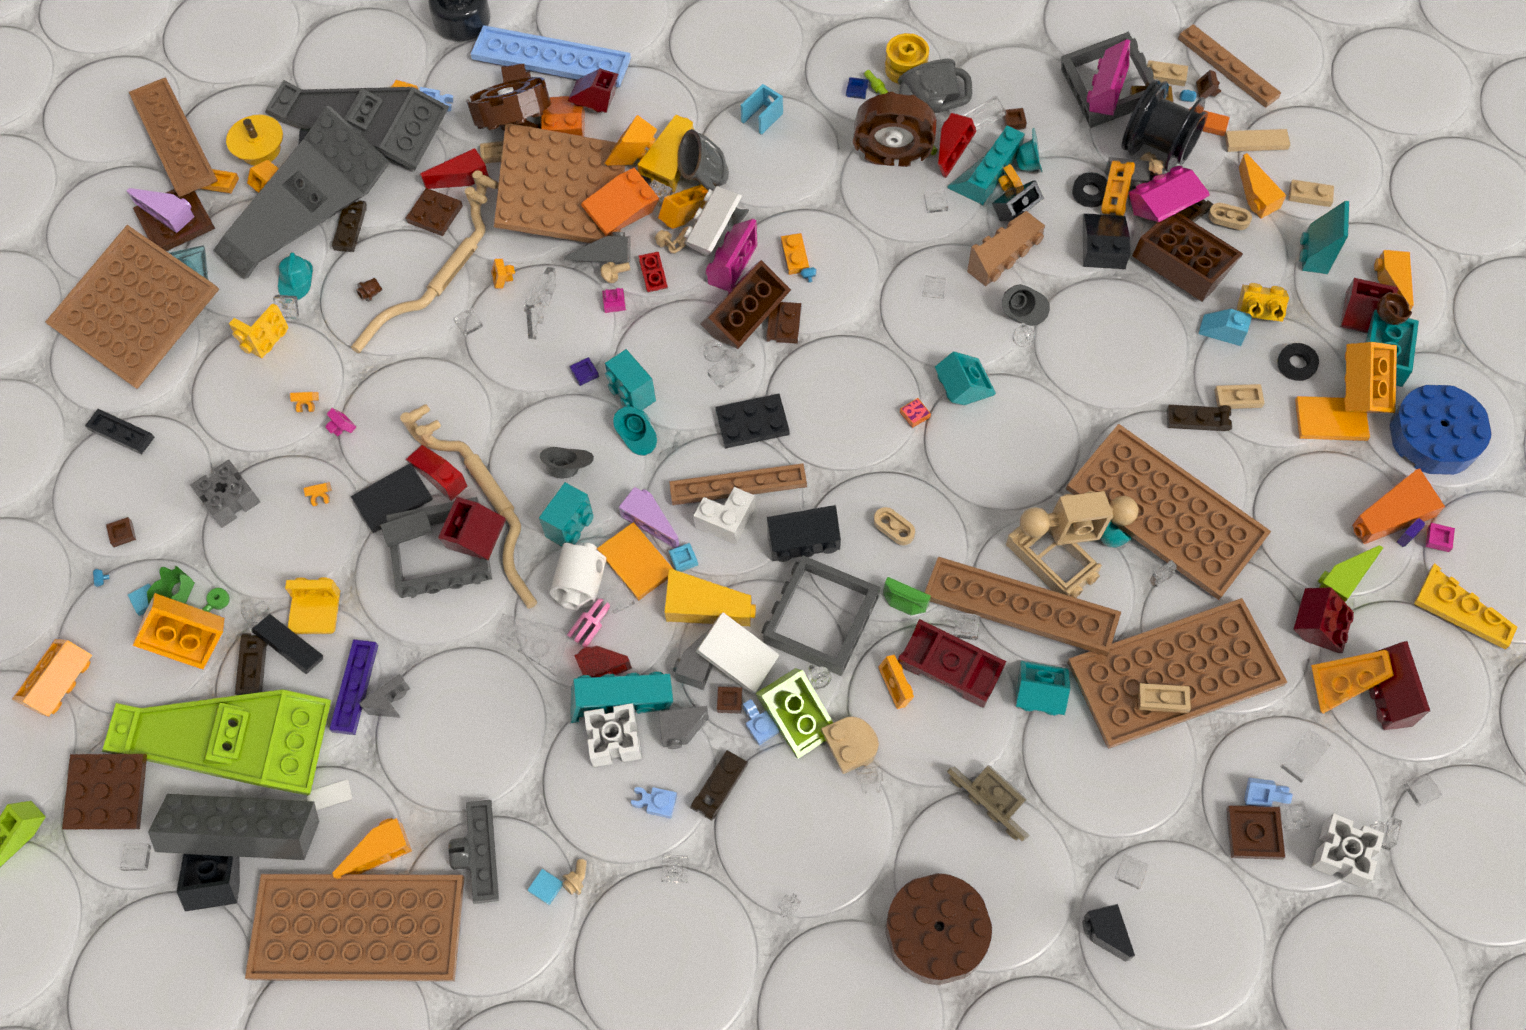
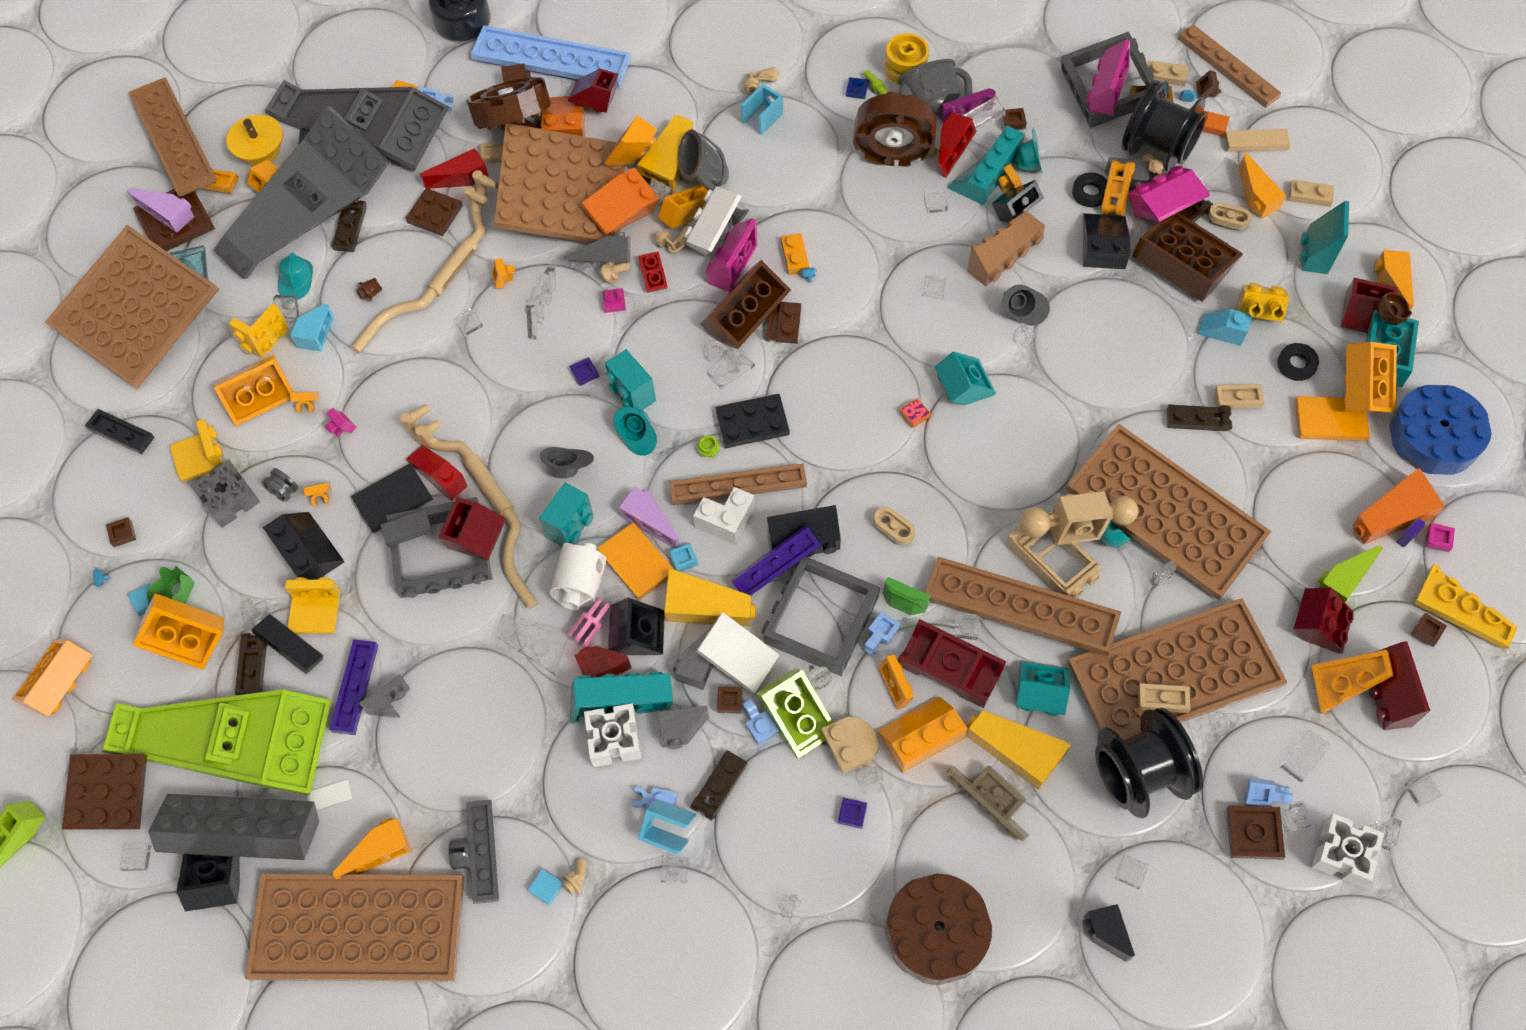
bright green piece [202,588,230,612] -> none
none -> yellow bracket [170,419,224,482]
none -> light orange slope [213,355,294,426]
none -> dark grey wheel [261,468,299,502]
none -> black slope [262,512,345,580]
none -> medium azure slope [290,304,334,352]
none -> black slope [608,598,665,655]
none -> medium azure piece [638,799,696,855]
none -> lime plate [697,436,720,457]
none -> dark purple plate [731,525,821,595]
none -> tan piece [744,67,779,95]
none -> dark purple tile [838,797,867,829]
none -> light blue plate [864,611,901,656]
none -> light orange slope [877,696,968,773]
none -> magenta plate [940,88,996,123]
none -> yellow slope [966,710,1071,790]
none -> black wheel [1095,707,1203,819]
none -> reddish brown plate [1411,613,1447,647]

